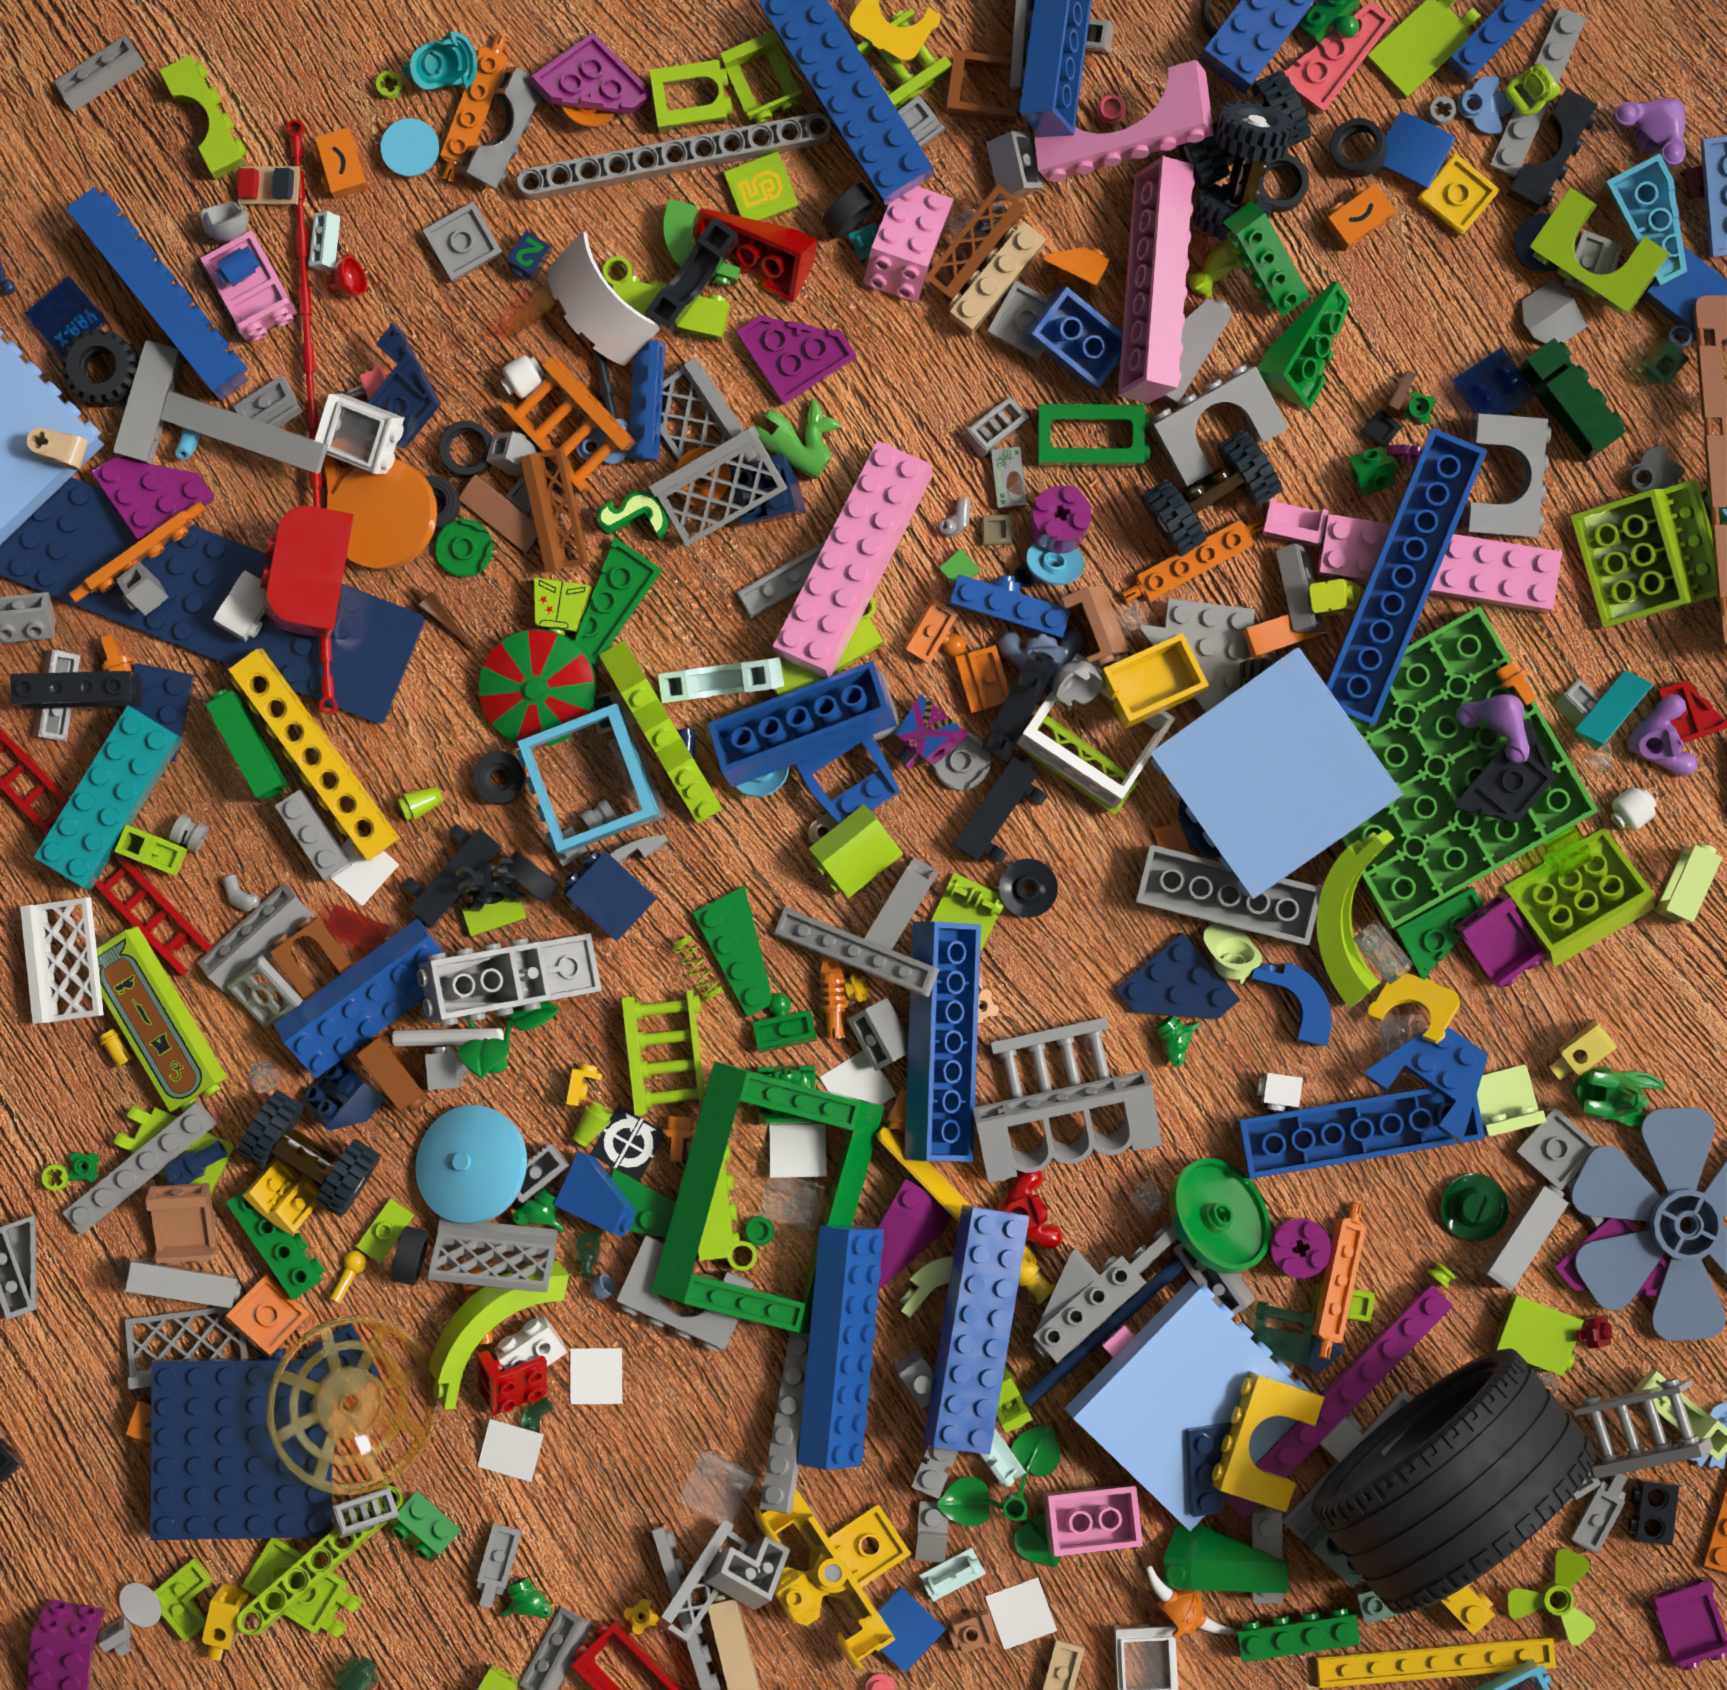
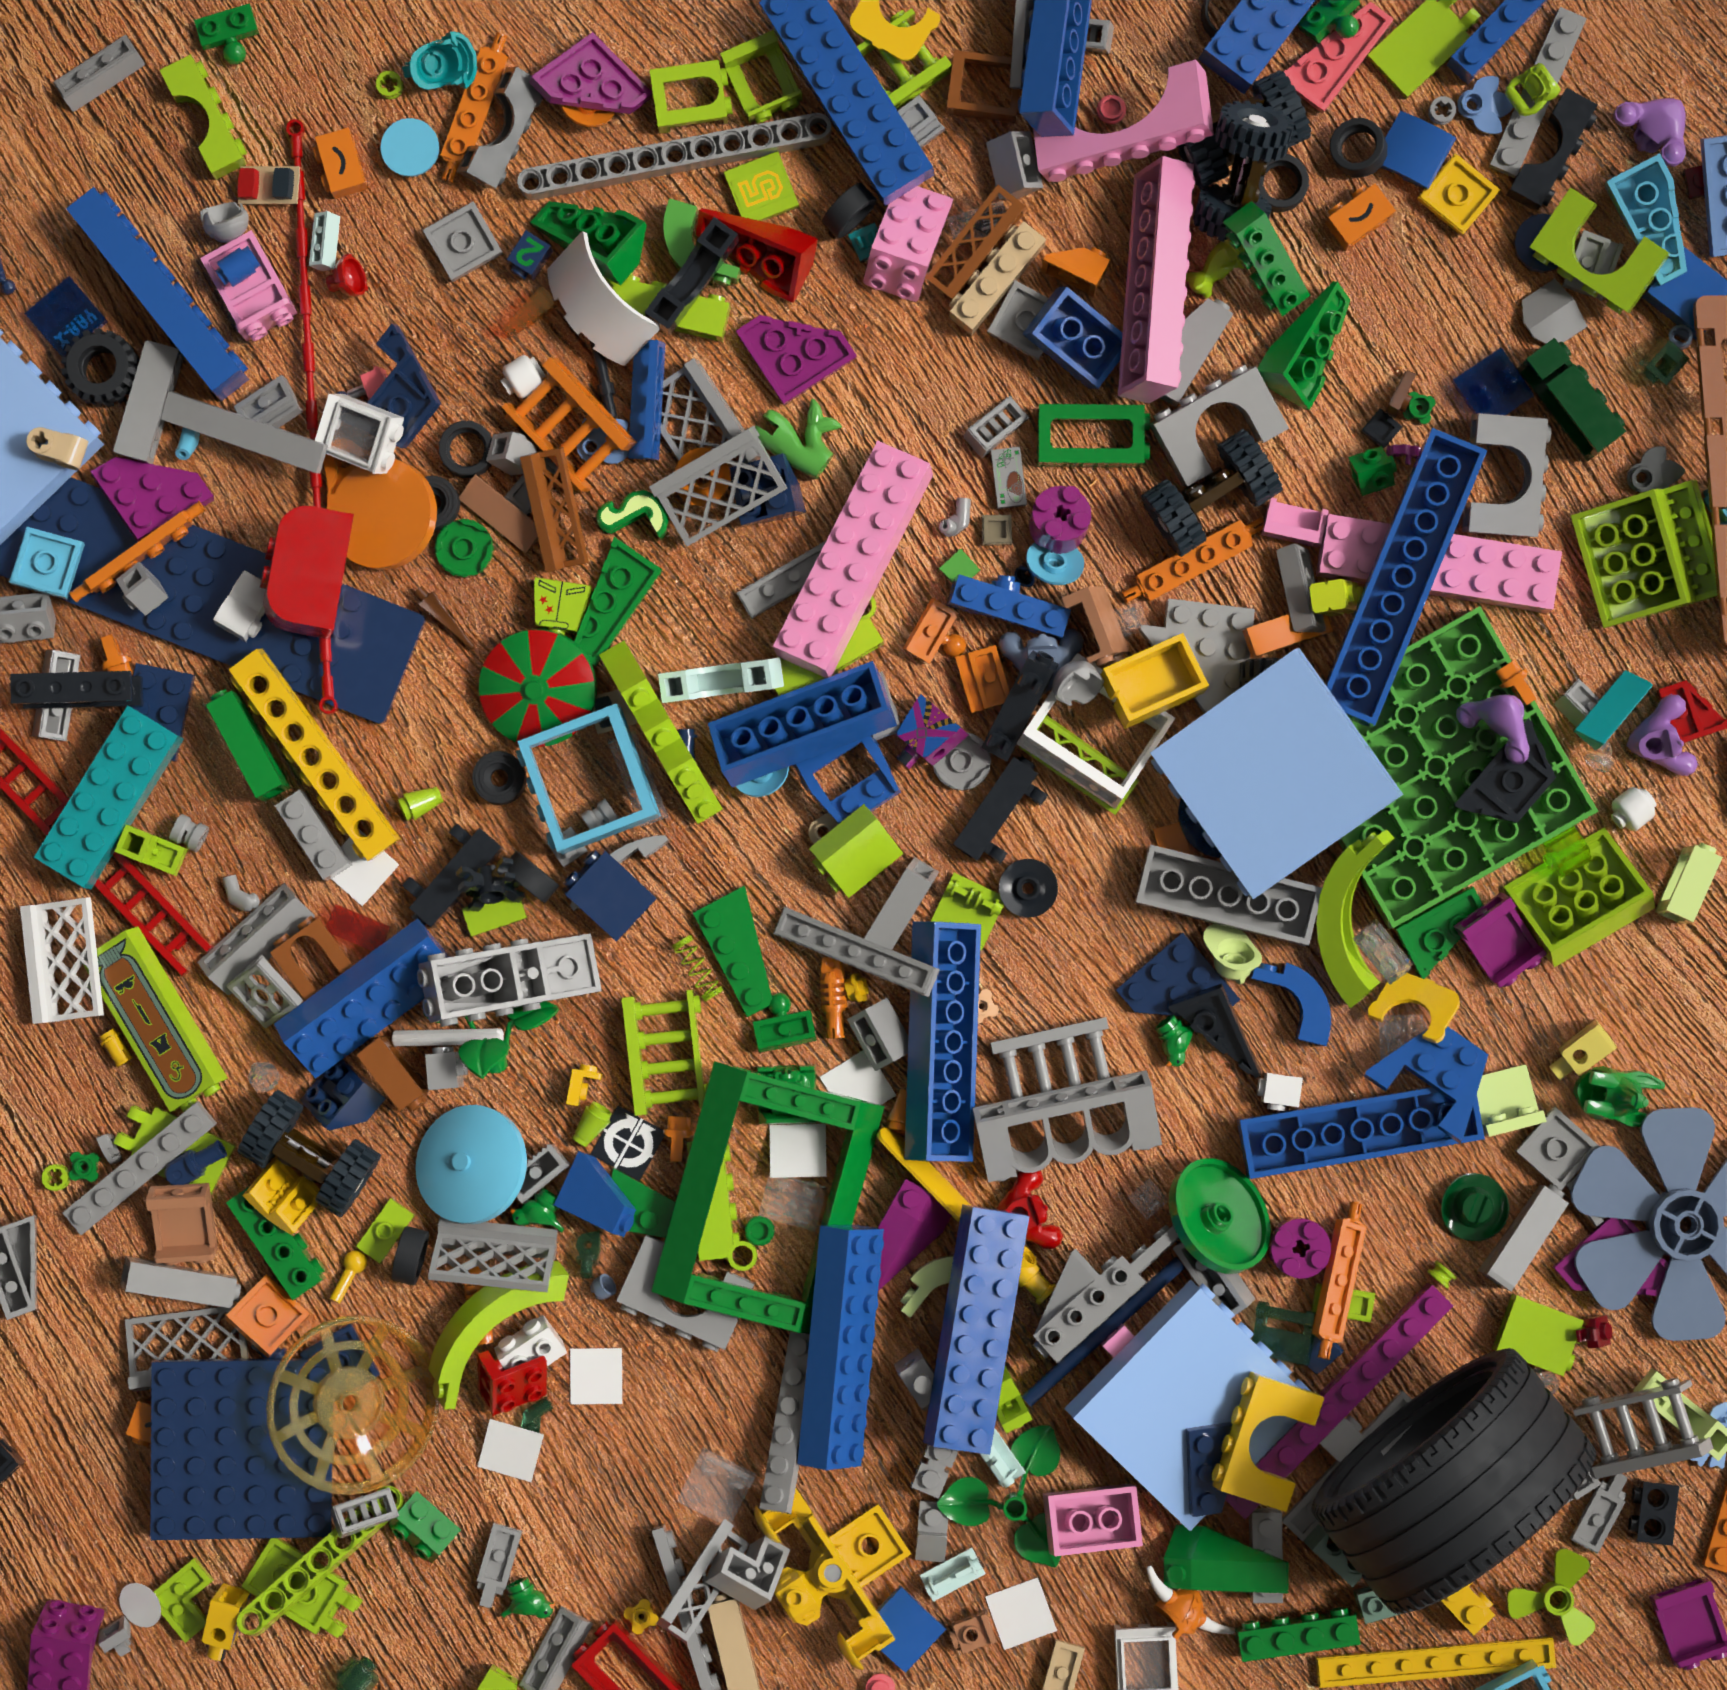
none -> medium azure plate [9,527,85,600]
none -> light grey tile [96,1133,122,1165]
none -> green plate [194,3,260,65]
none -> green wedge [530,201,647,286]
none -> black wing [1168,983,1261,1078]

